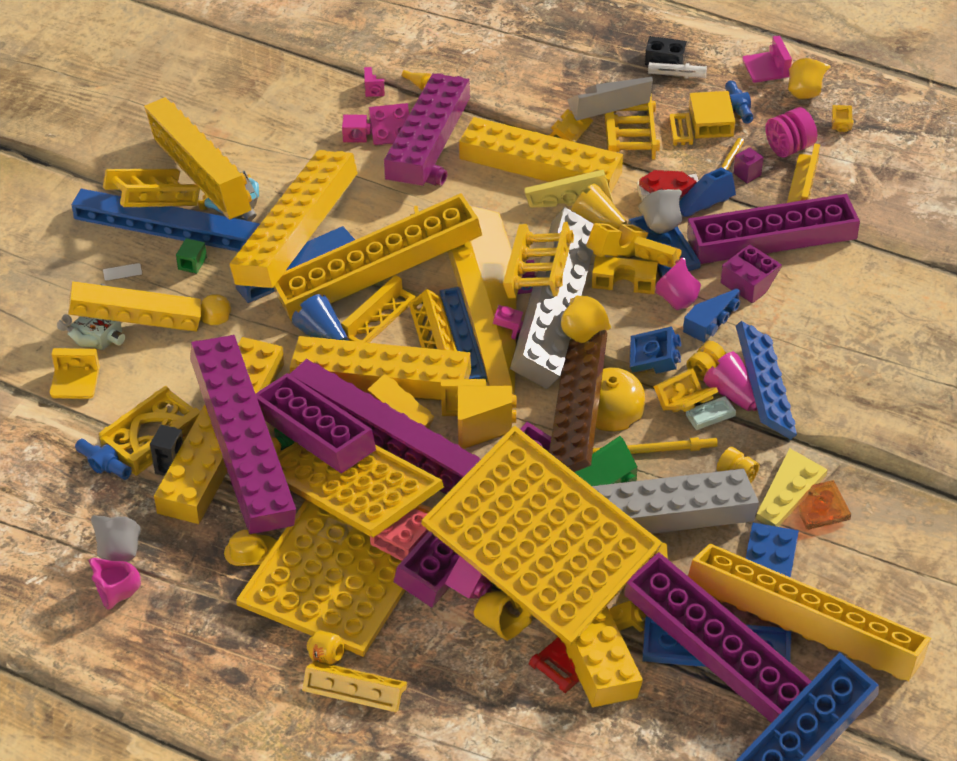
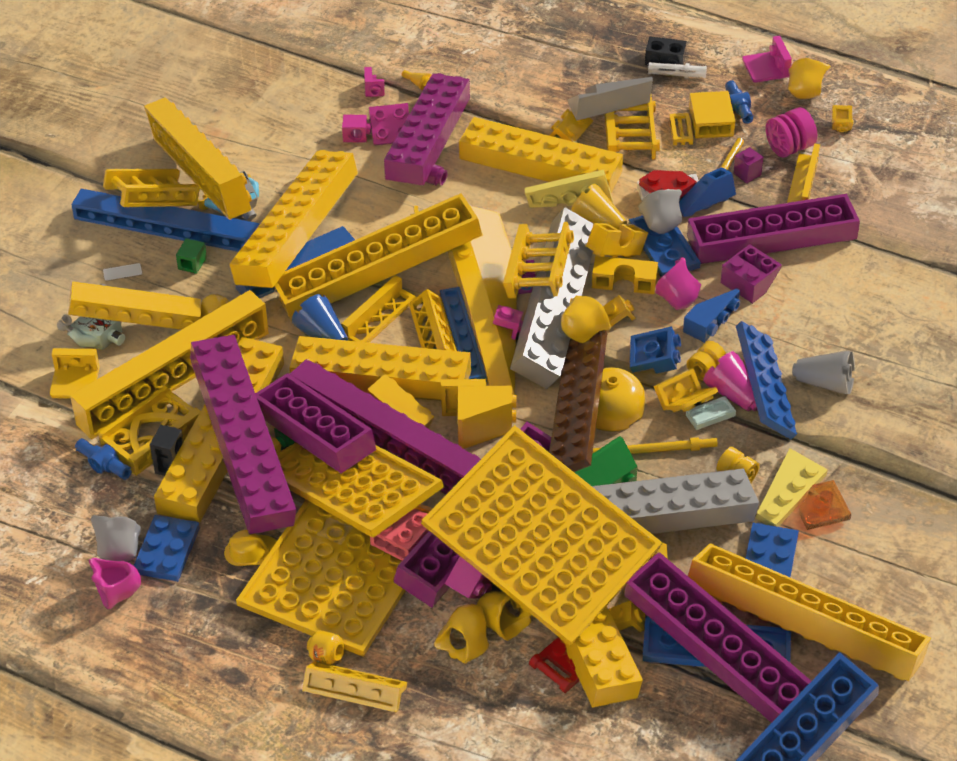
yellow bracket [634,236,682,268] -> none
none -> yellow brick [70,290,269,440]
none -> blue plate [134,515,200,582]
none -> yellow piece [434,604,489,663]
none -> yellow bracket [603,295,636,327]
none -> light grey cone [792,350,855,394]

